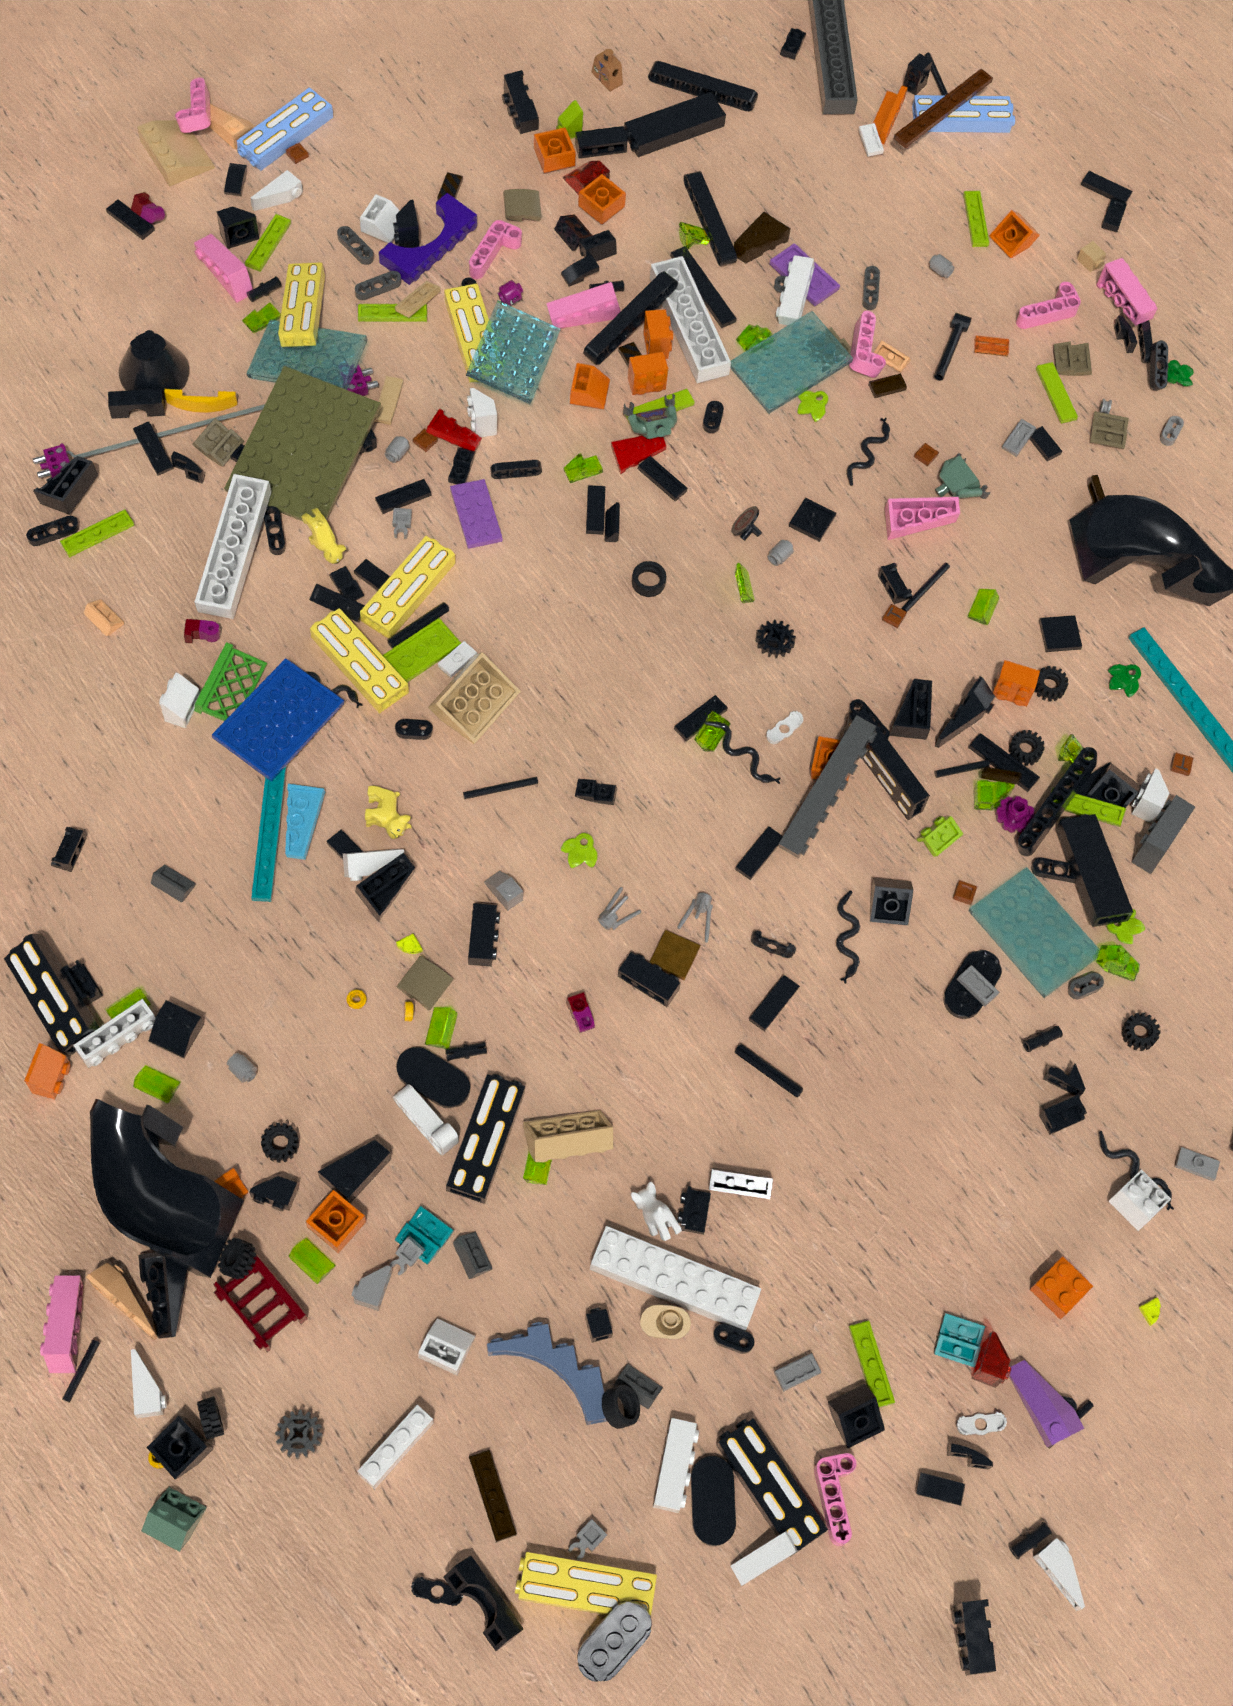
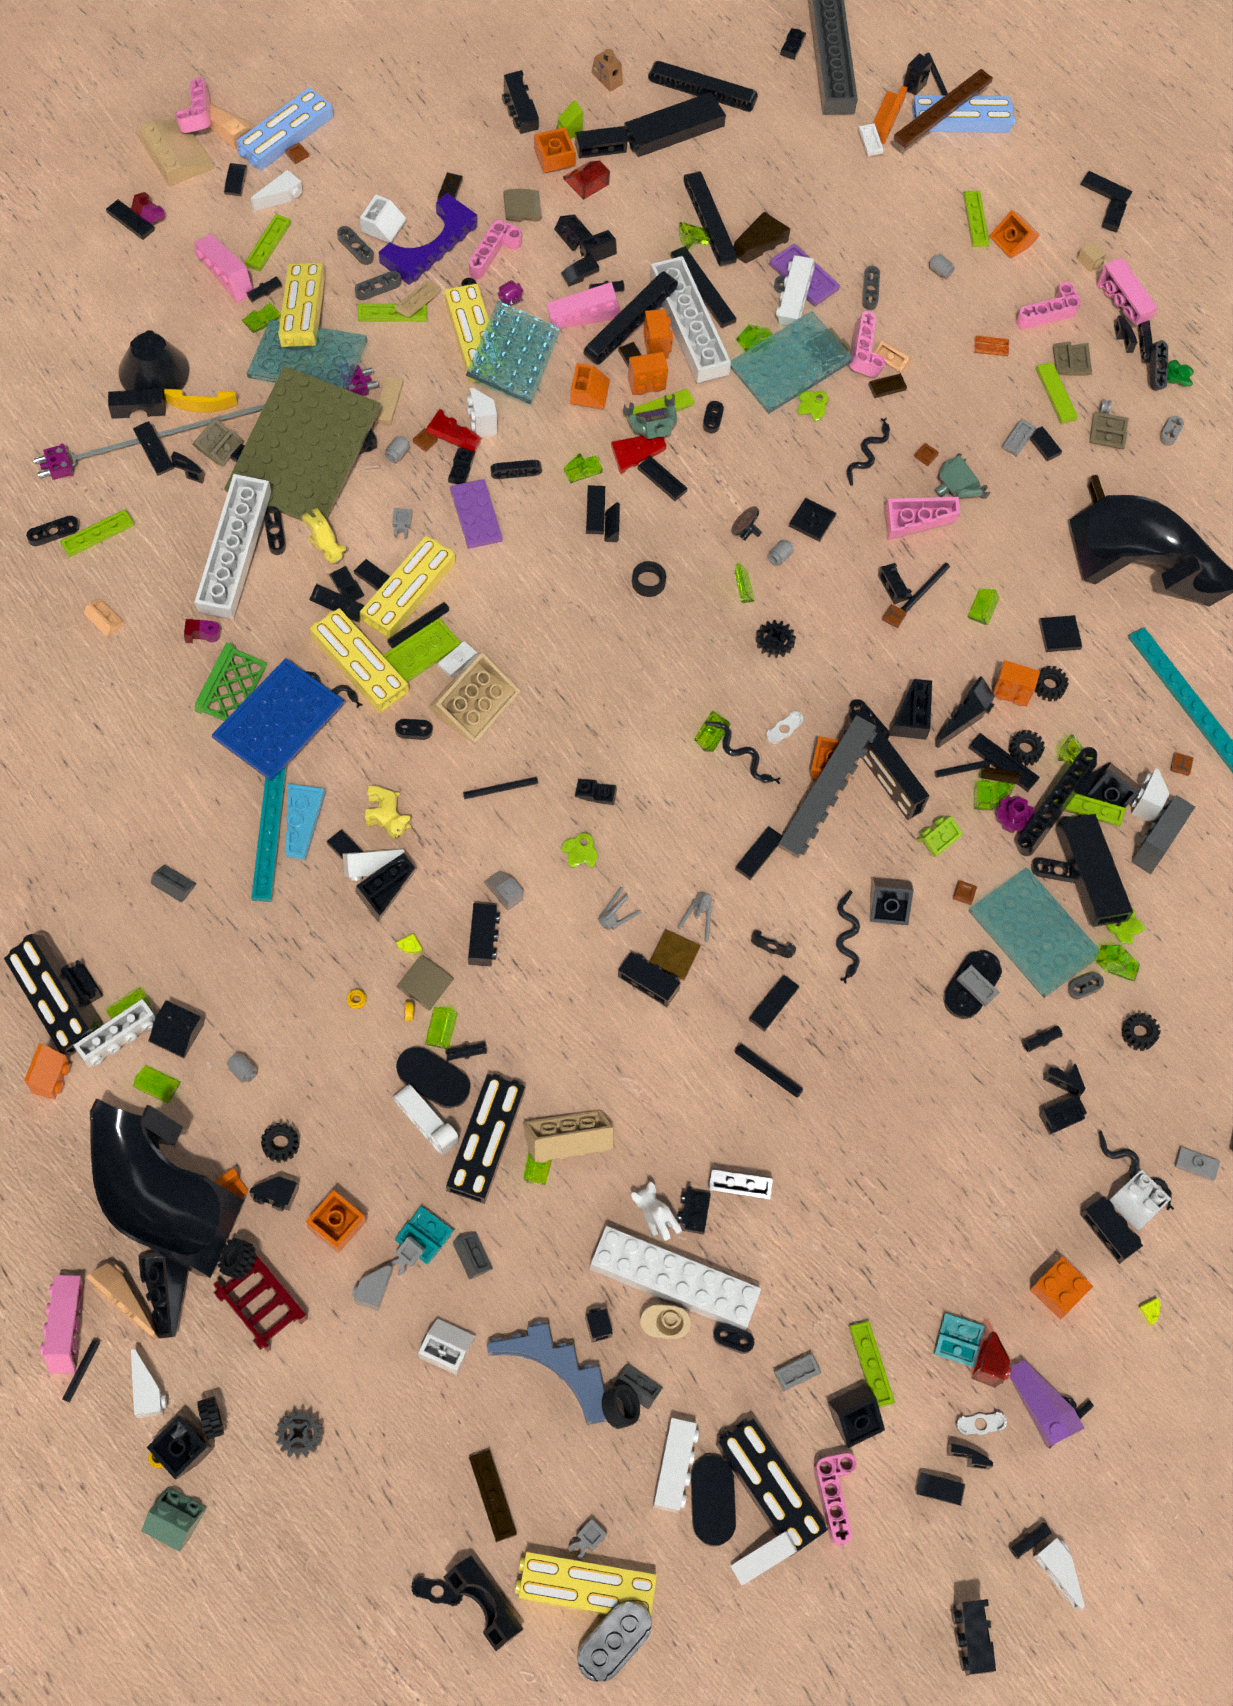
black wedge [33,456,98,515] -> none
black hinge [51,827,87,872] -> none
white slope [159,673,200,728] -> none
black slope [216,206,259,249] -> none
clear neon green slope [289,1238,336,1284] -> none
black wedge [318,1140,391,1204] -> none
white brick [357,1405,434,1490] -> none
black tile [375,479,432,514] -> none
black slope [393,200,419,248] -> none
leg [566,992,595,1033] -> none
orange brick [578,174,626,224] -> none
black tile [674,695,728,742] -> none
black piece [934,313,972,381] -> none
green plate [1108,664,1141,698] -> none
none -> black brick [1080,1196,1143,1264]

